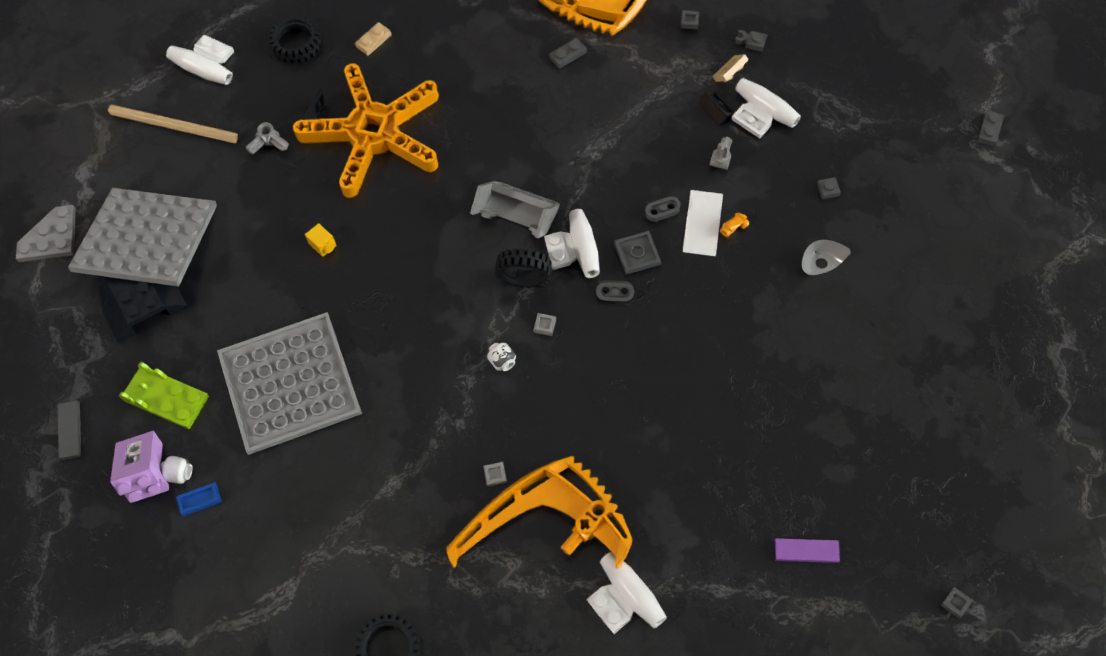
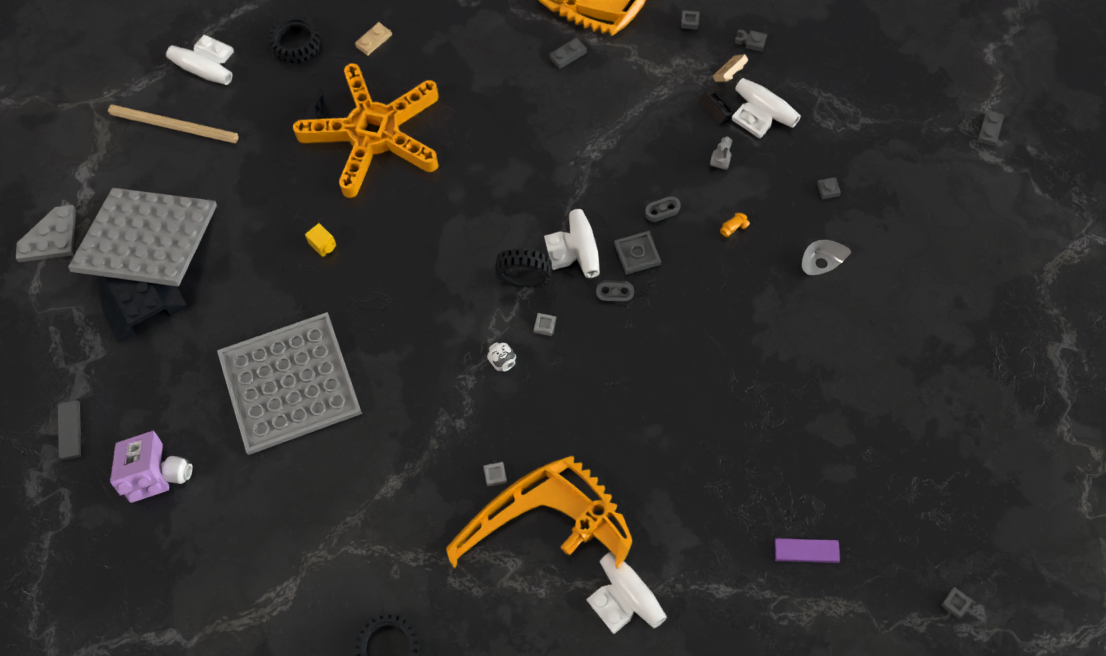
lime hinge [119,362,209,429] -> none
blue tile [176,482,222,516] -> none
light grey axle [246,122,289,154] -> none
light grey windscreen [470,181,560,238] -> none
white sticker [683,190,723,256] -> none

